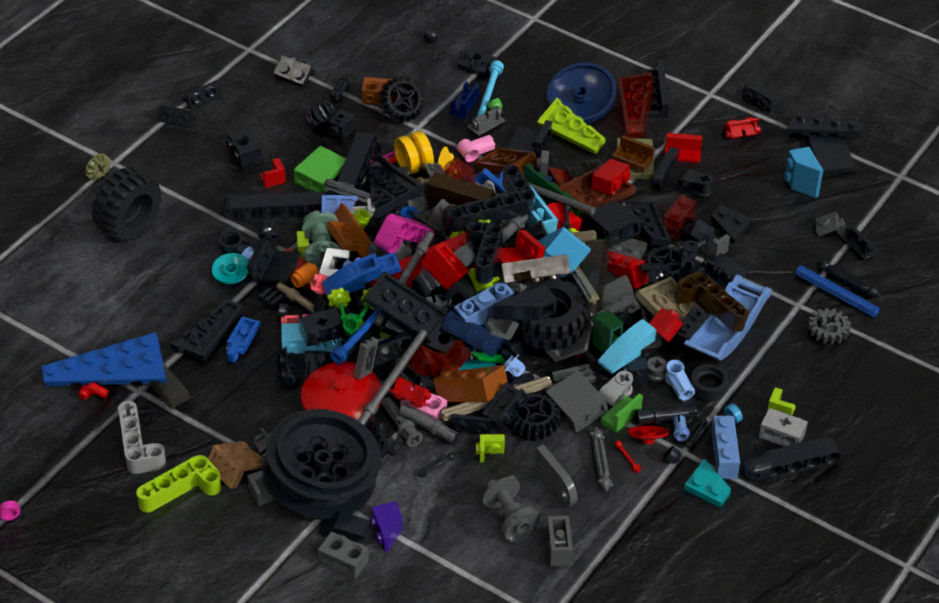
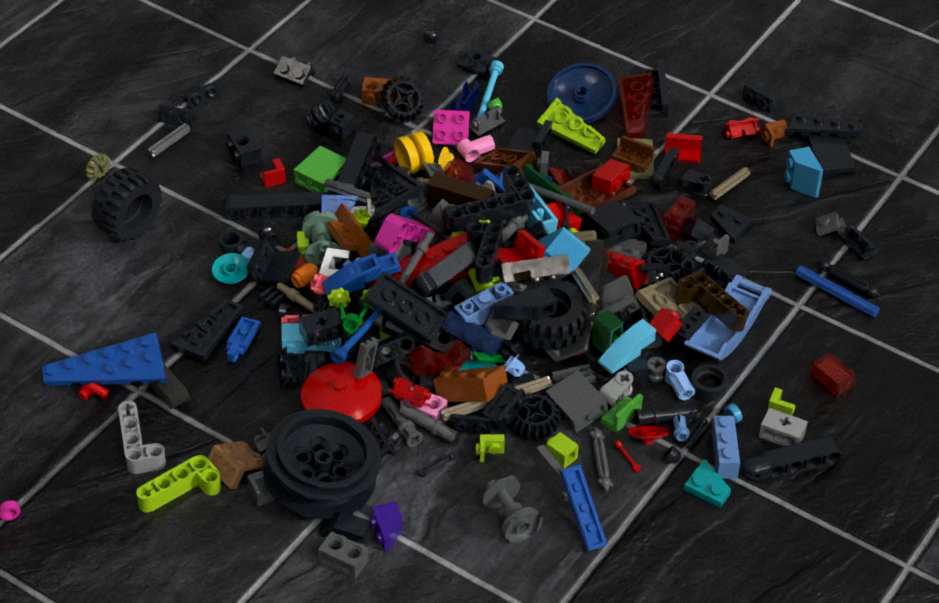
dark grey bar [358,329,427,425] -> none
red panel [422,242,470,290] -> none
dark grey brick [547,516,573,566] -> none
dark grey gear [808,308,851,344] -> none
none -> dark grey axle [147,123,190,157]
none -> dark pink bracket [432,110,470,146]
none -> lime brick [546,432,578,469]
none -> blue tile [559,465,608,552]
none -> dark tan axle [709,167,750,200]
none -> dark orange bracket [762,119,787,148]
none -> clear red brick [810,352,857,398]

